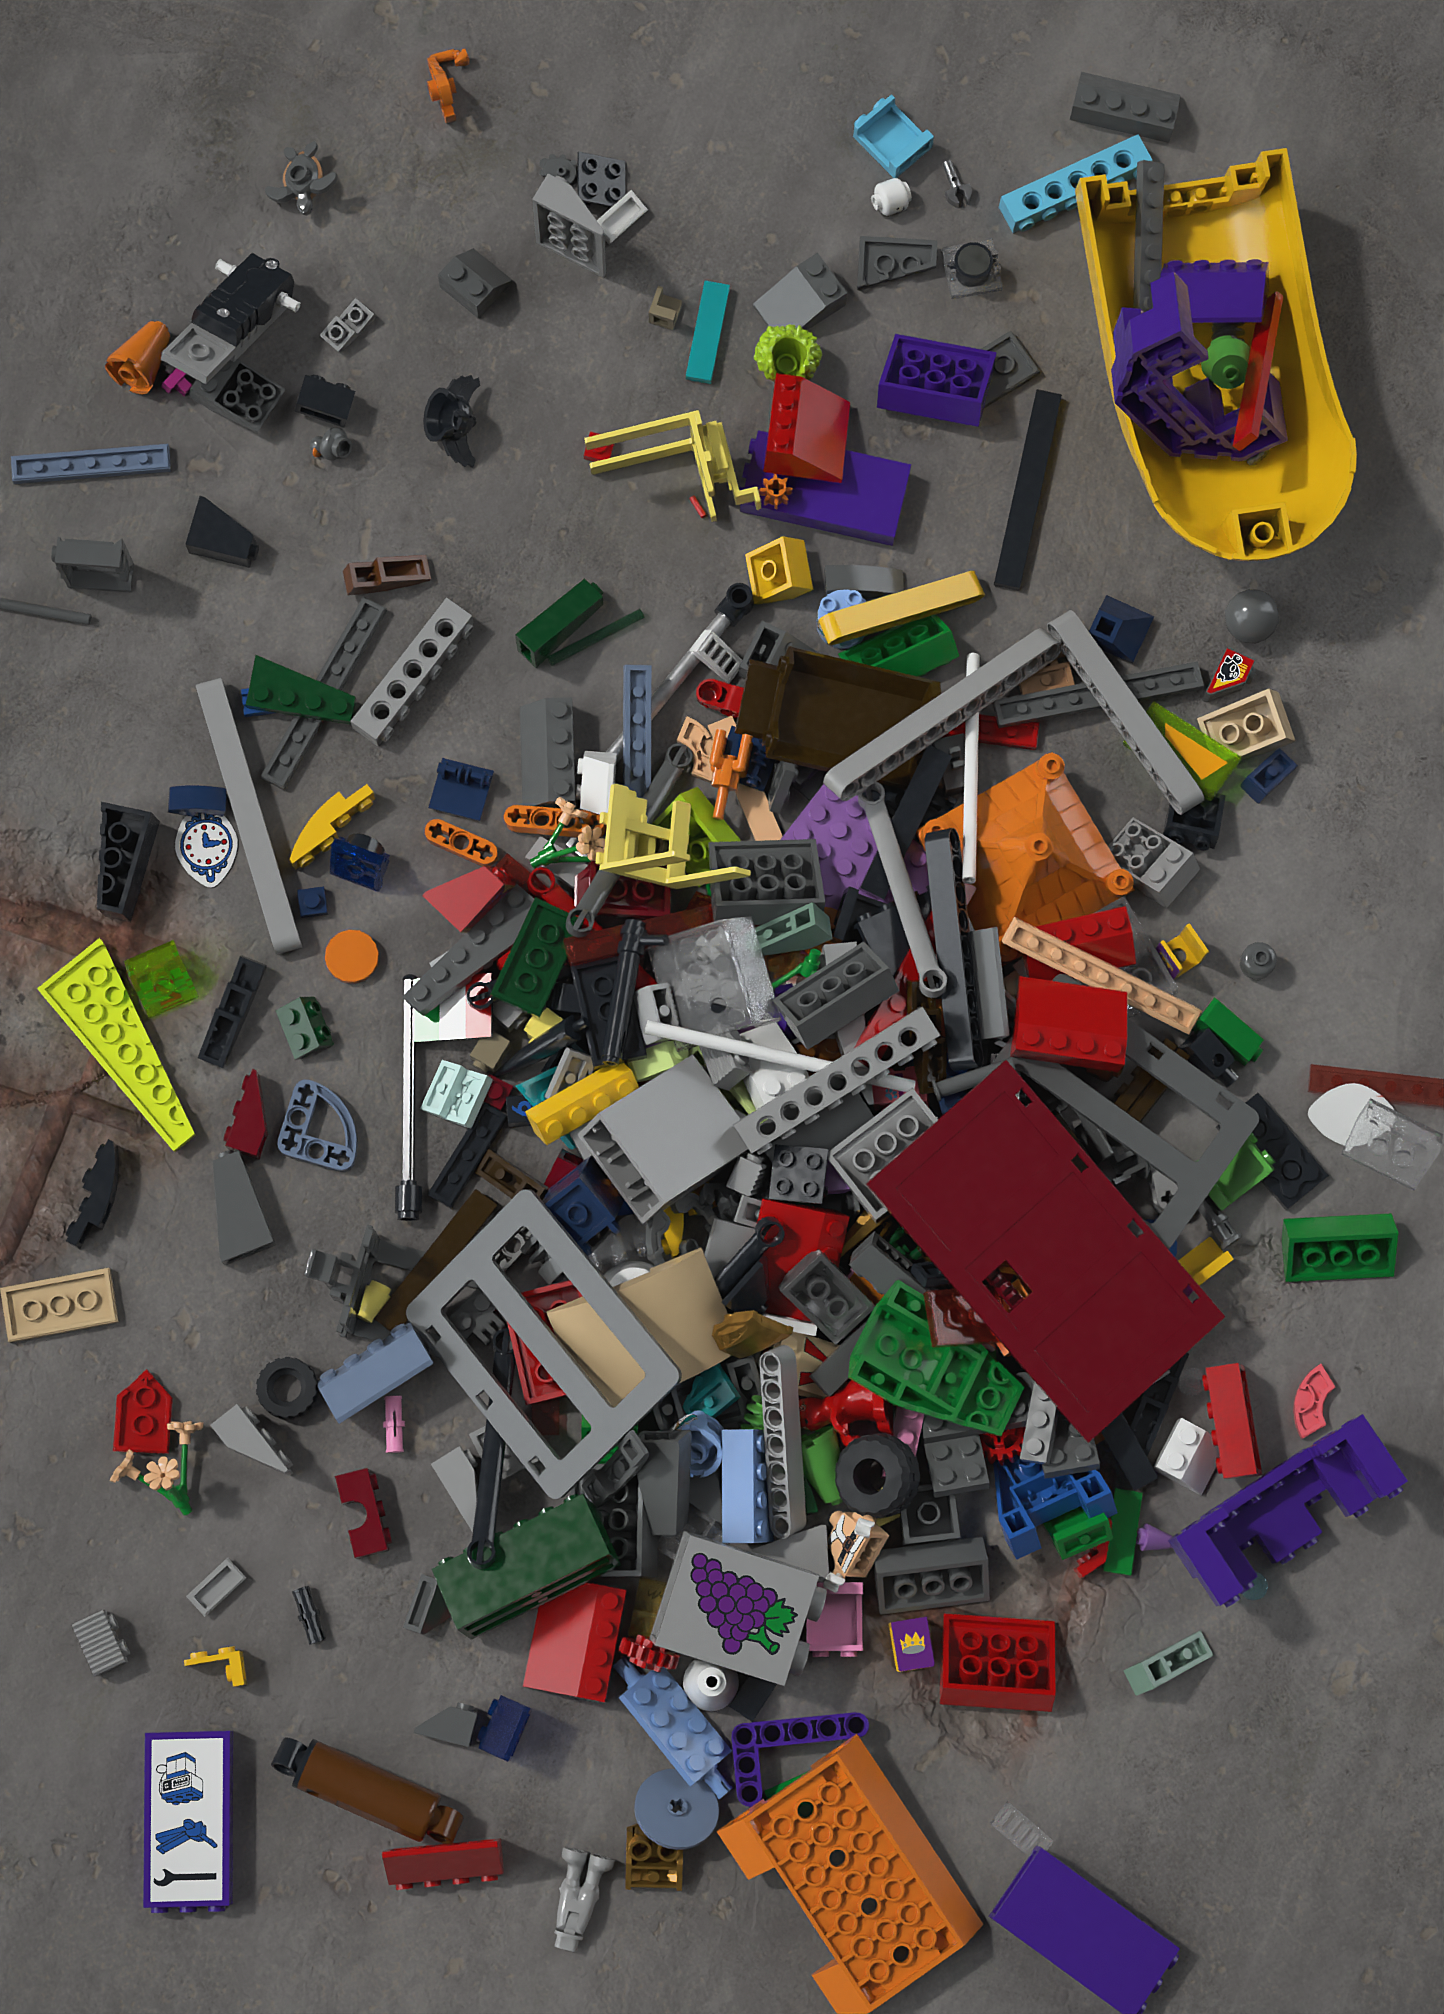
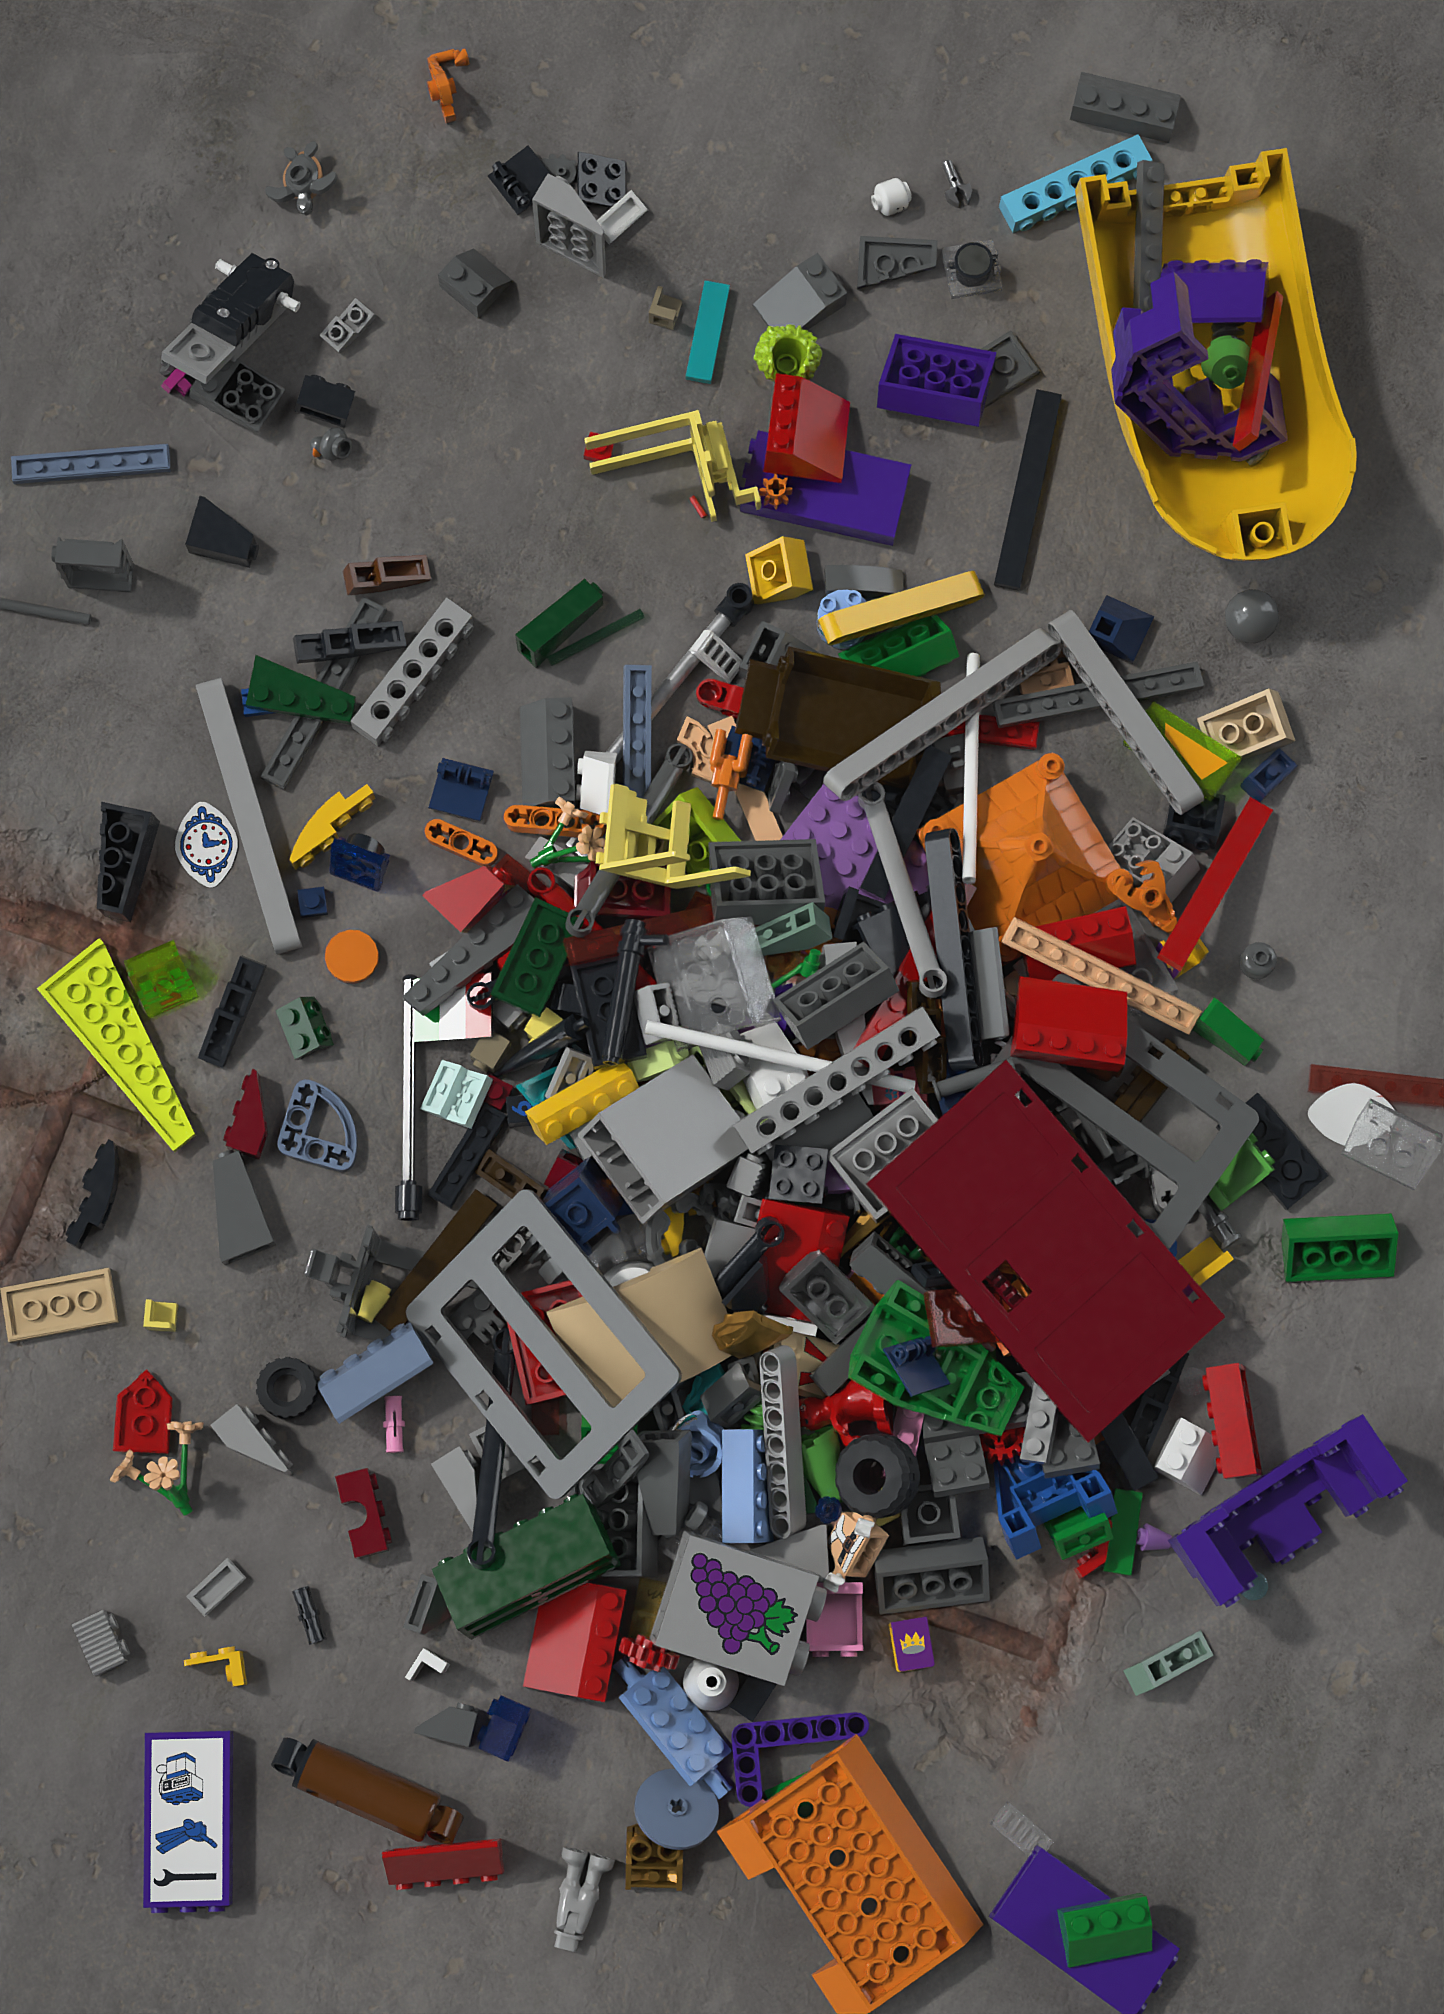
orange cone [105,321,170,395] -> none
dark blue slope [168,785,226,817] -> none
black helmet [423,375,480,468] -> none
medium azure panel [853,94,934,178] -> none
red slope [940,1613,1056,1712] -> none
black torso [1178,1028,1238,1088] -> none
slope [1202,647,1257,702] -> none
coral tile [1293,1364,1335,1439] -> none
none -> light yellow panel [143,1299,178,1332]
none -> black slope [293,621,407,664]
none -> white panel [405,1648,450,1681]
none -> black hinge [488,145,551,215]
none -> dark grey tile [684,1501,708,1530]
none -> dark grey panel [700,1363,762,1429]
none -> clear blue plate [815,1496,842,1524]
none -> dark blue hinge [883,1336,950,1397]
none -> green slope [1057,1893,1152,1967]
none -> orange animal [1113,860,1177,934]
none -> red tile [1157,797,1273,971]

